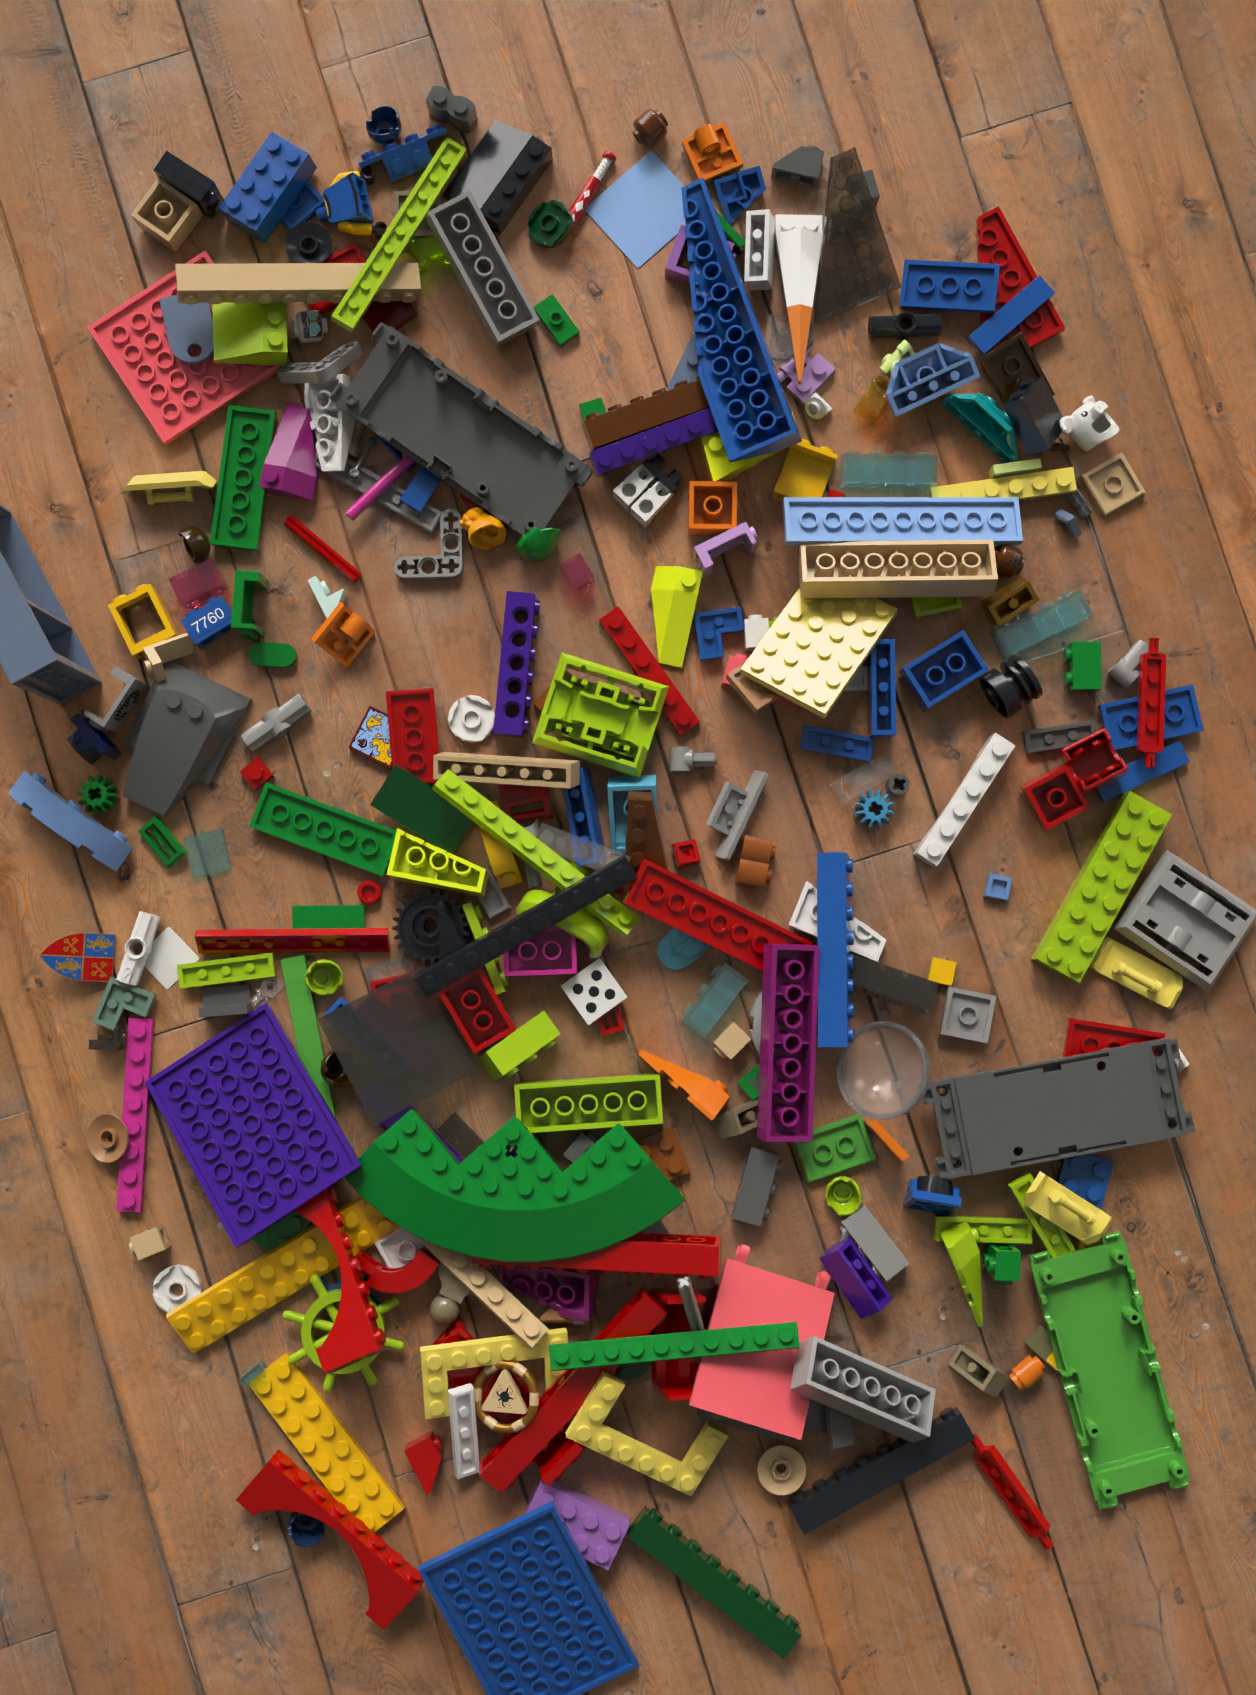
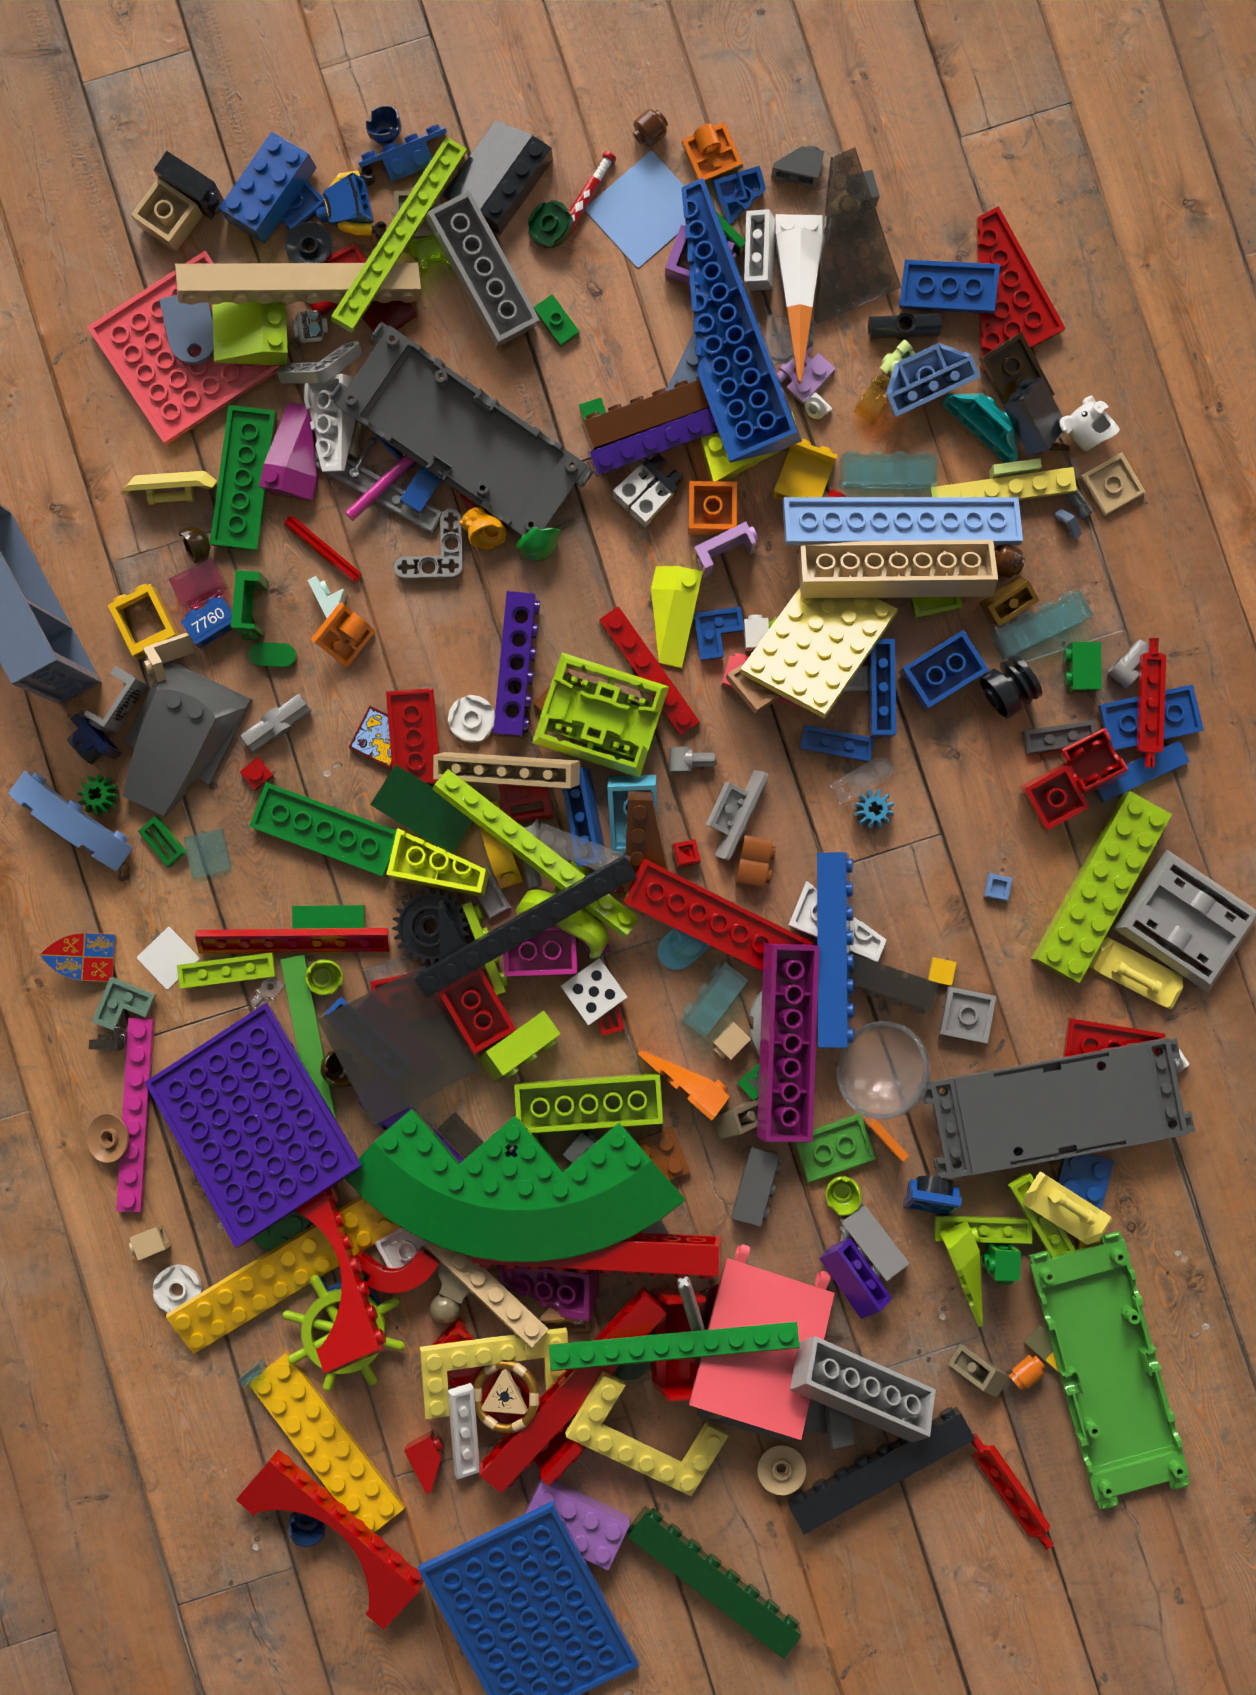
white piece [116,911,161,986] -> none
dark grey panel [199,984,252,1017] -> none
red tile [357,880,382,904] -> none
dark grey brick [426,86,478,133] -> none
clear pink brick [559,553,595,594] -> none
dark grey bush [885,774,910,797] -> none
white arch [913,733,1015,867] -> none
blue tile [967,275,1055,356] -> none

